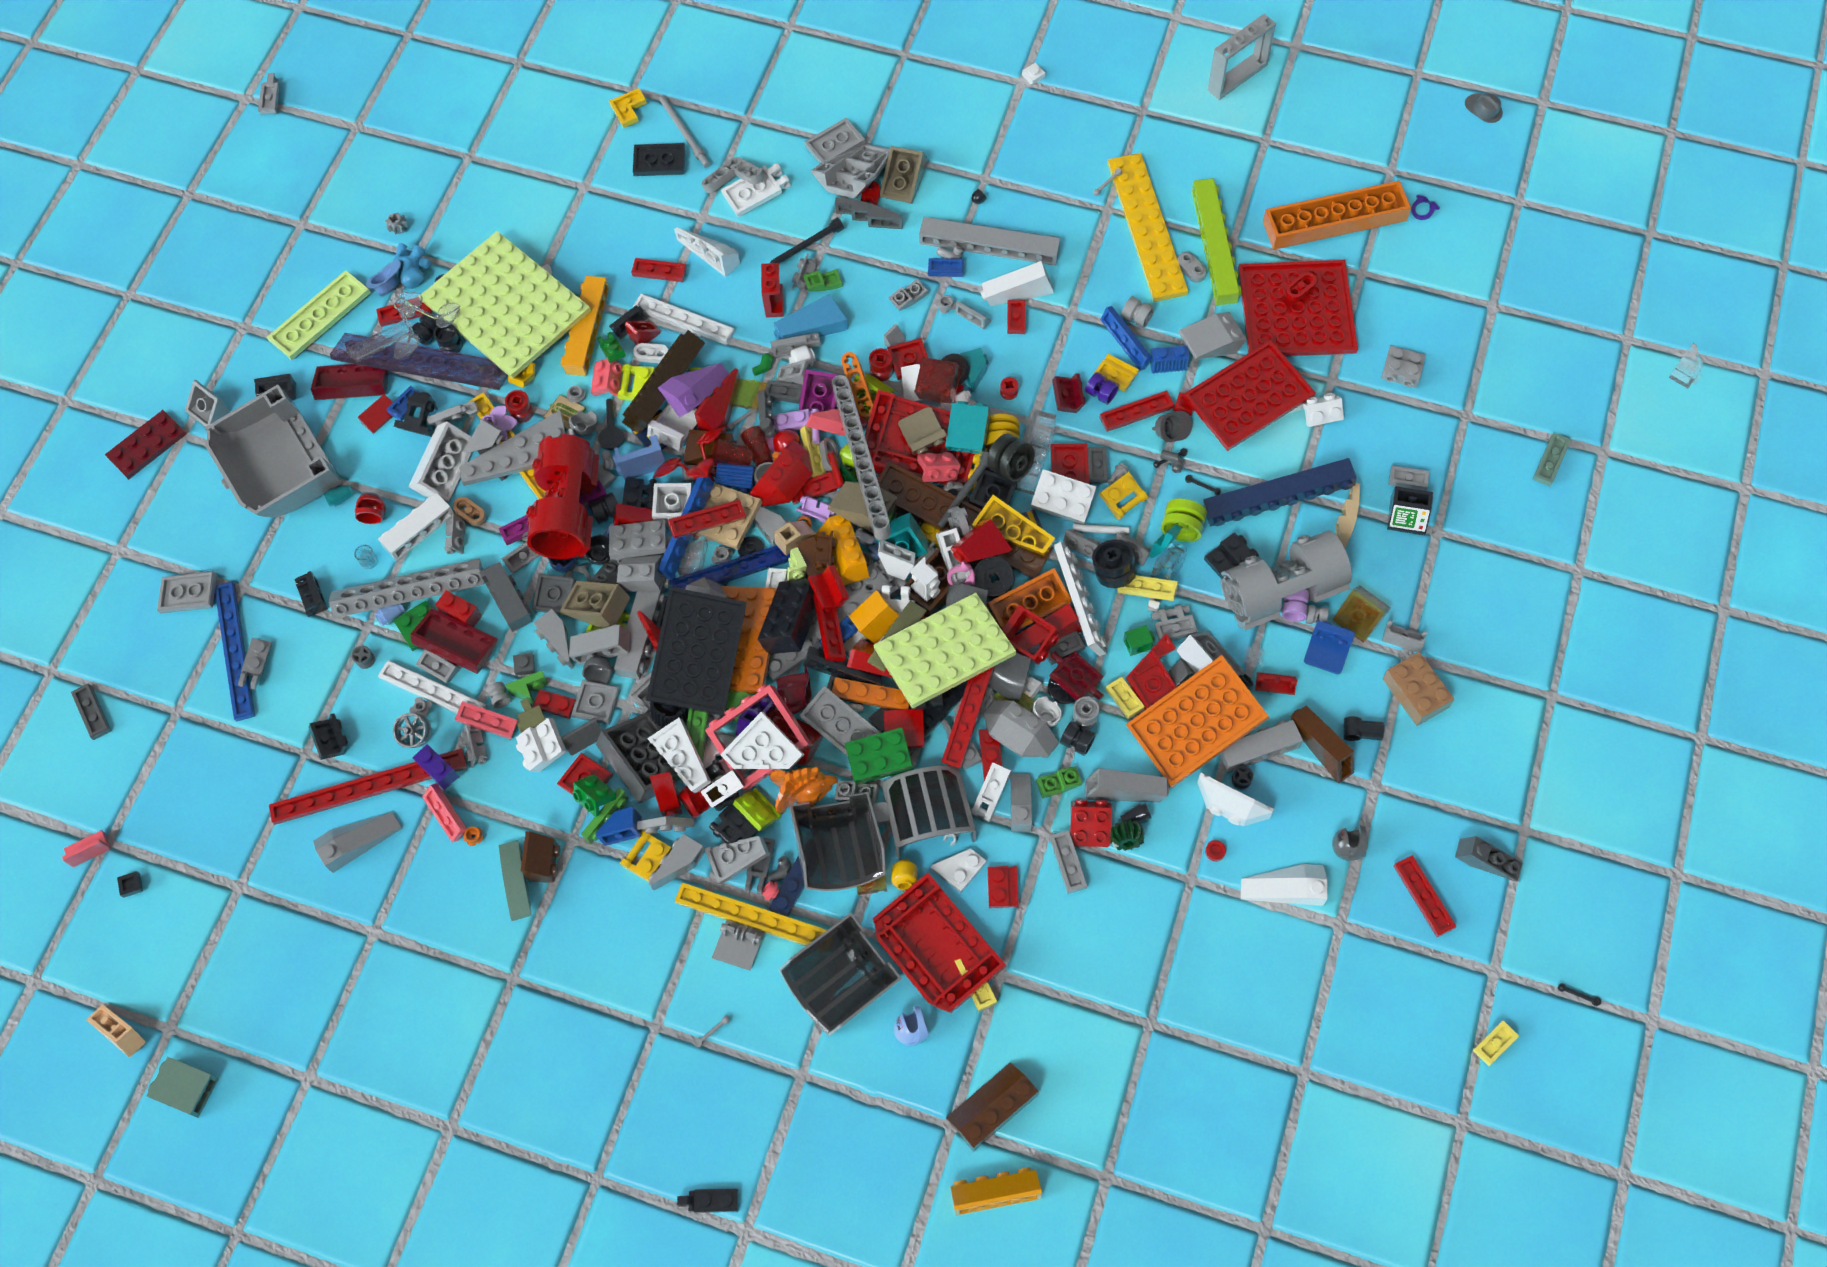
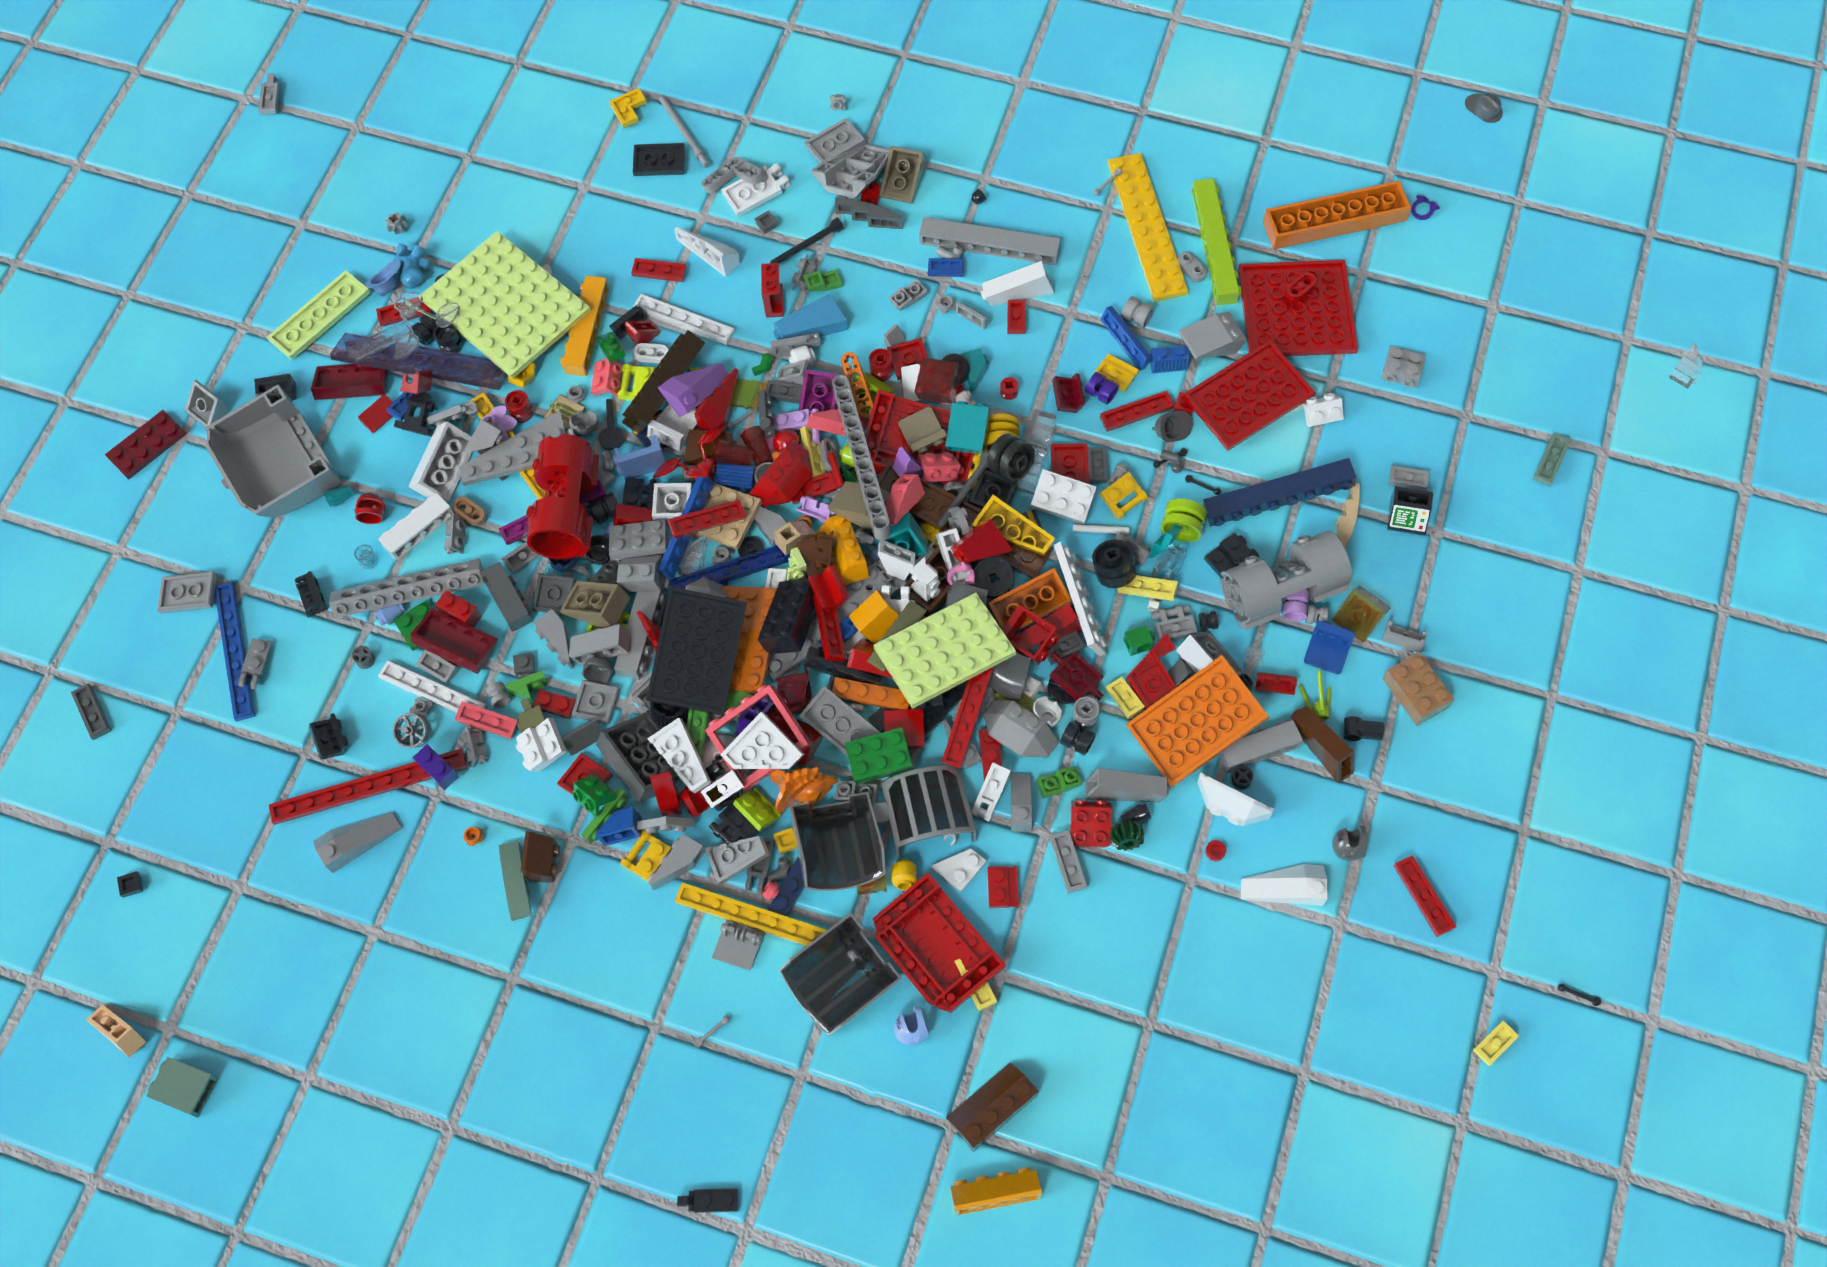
coral panel [62,830,111,867] -> none
coral plate [422,783,467,842] -> none
white plate [1022,63,1046,85] -> none
light grey hinge [1062,529,1100,558] -> none
light grey window [1207,14,1276,100] -> none
dark grey slope [1455,836,1523,882] -> none
none -> hinge [400,370,432,394]
none -> dark grey plate [754,210,779,234]
none -> yellow plate [773,828,797,854]
none -> light grey plate [830,94,846,111]
none -> coral slope [885,474,925,526]
none -> medium lavender slope [892,446,924,477]
none -> black wheel [1199,610,1218,631]
none -> lime plant [1299,670,1331,720]

